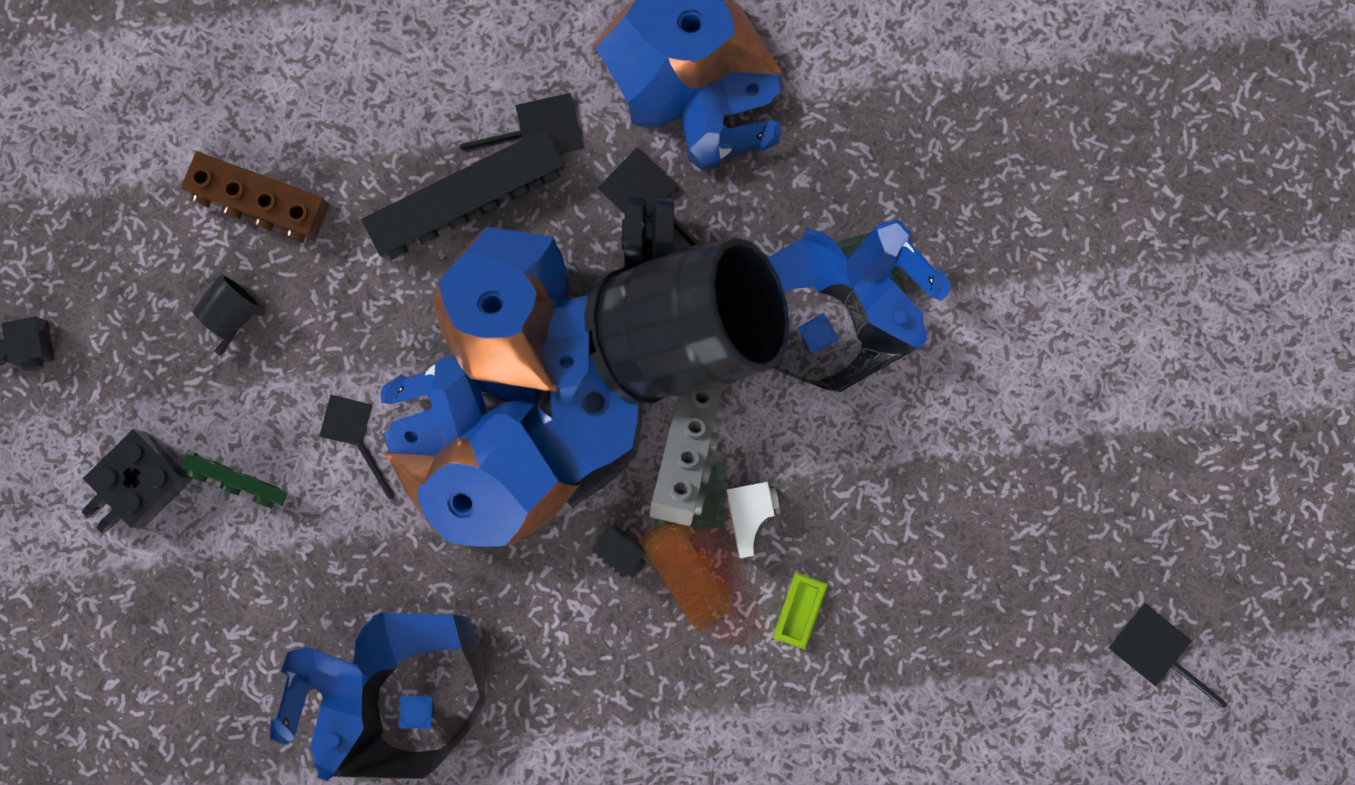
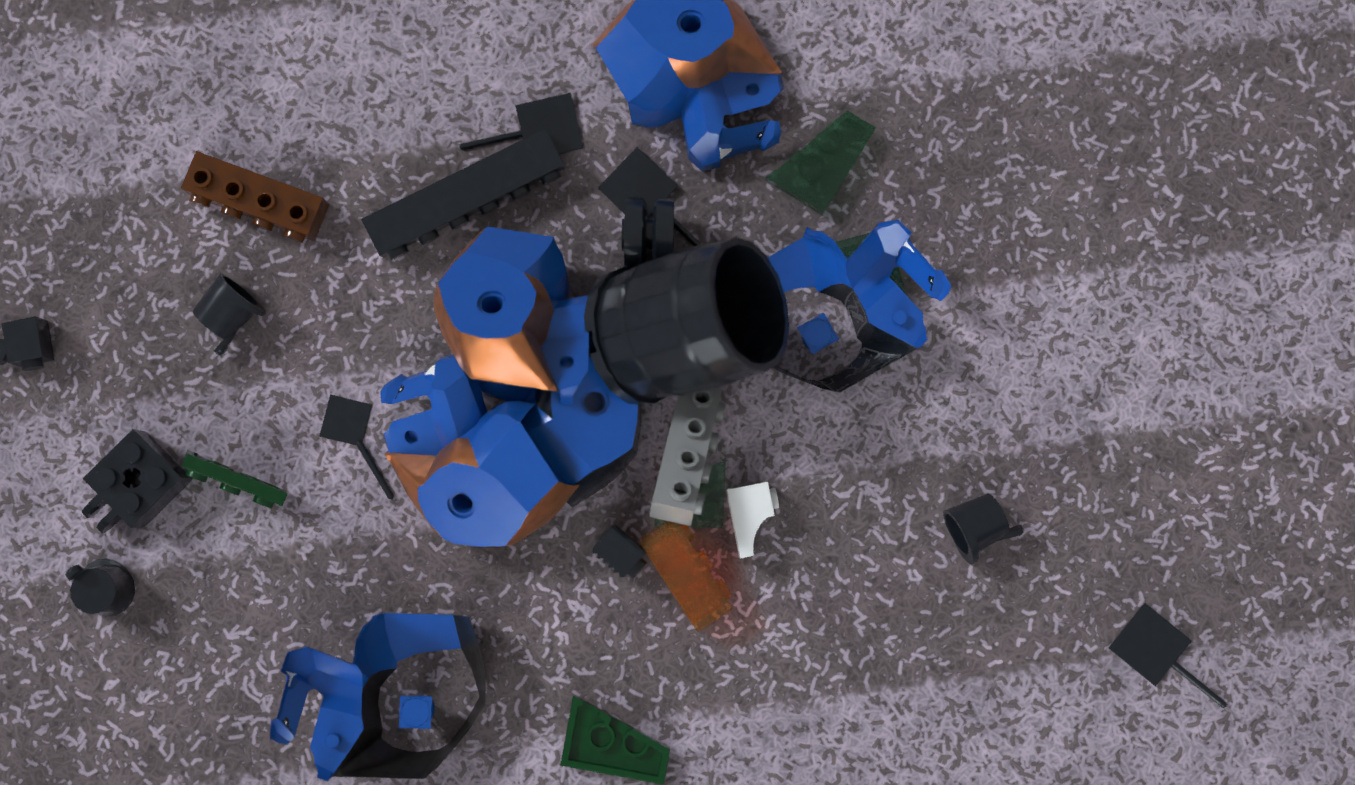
lime tile [772,572,828,650] -> none
none -> black hat [65,558,135,617]
none -> dark green wing [560,695,670,785]
none -> clear green wing [765,110,876,215]
none -> black hat [943,493,1024,564]

